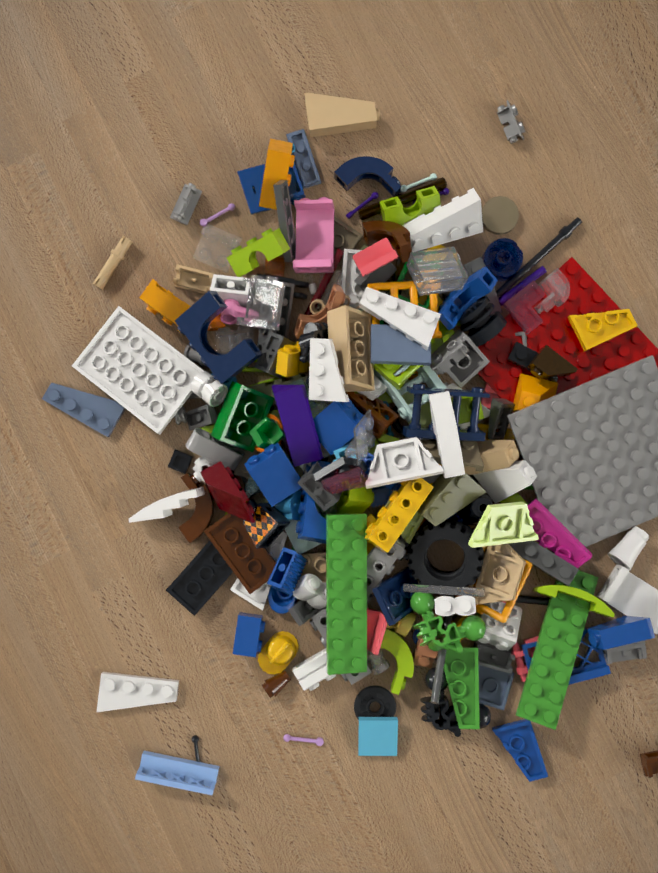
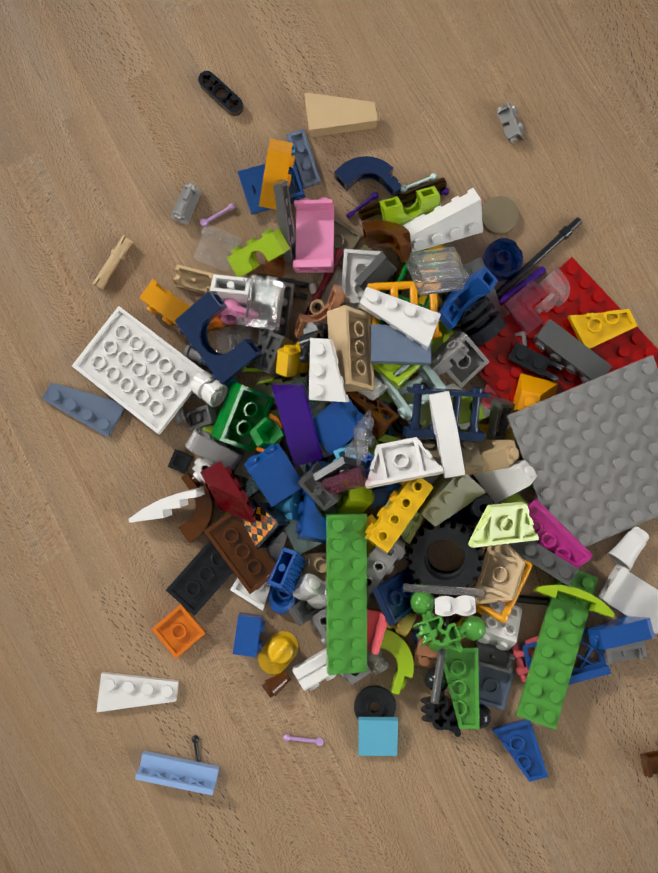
coral panel [352,238,398,277] -> none
dark brown slope [527,345,578,378] -> none
none -> orange plate [151,604,206,659]
none -> black beam [198,71,244,116]
none -> dark grey brick [531,319,612,383]

